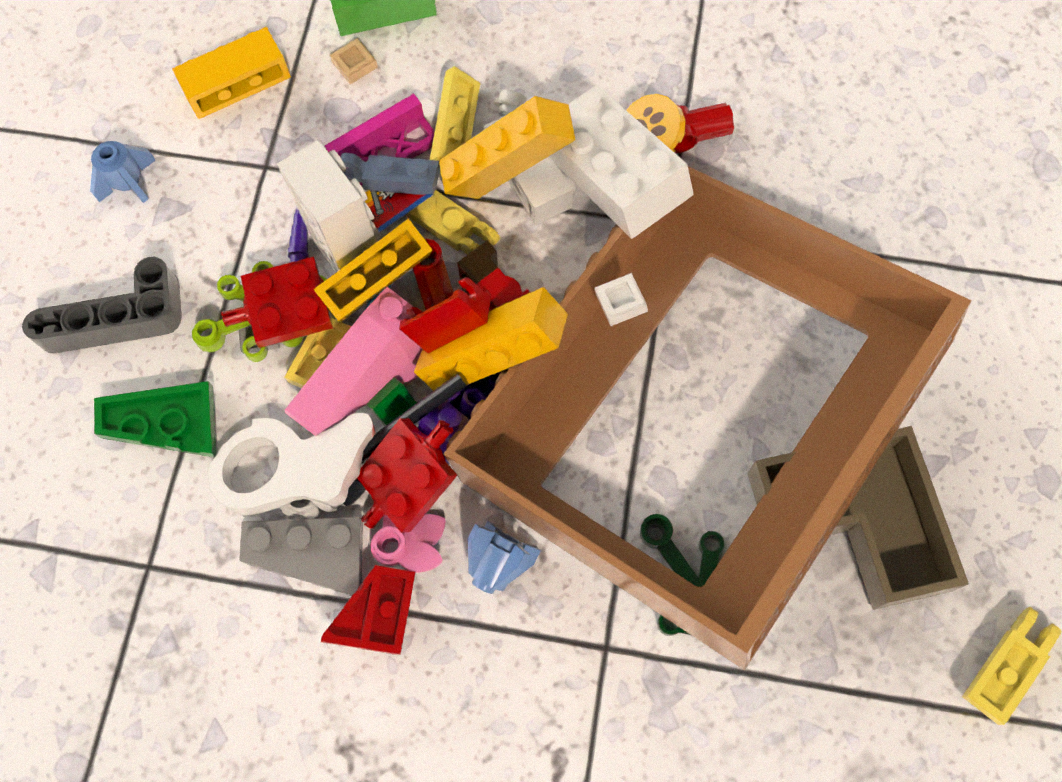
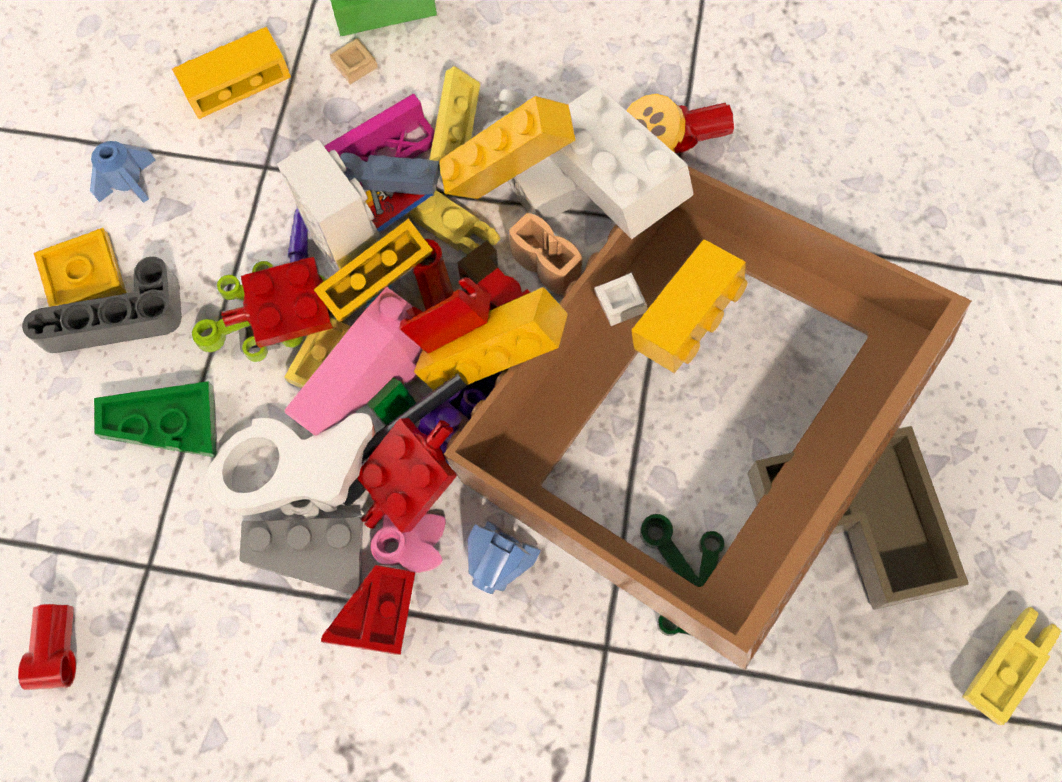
none -> red piece [18,604,76,690]
none -> yellow tile [34,228,127,307]
none -> light nougat brick [509,213,582,295]
none -> yellow brick [631,239,748,374]

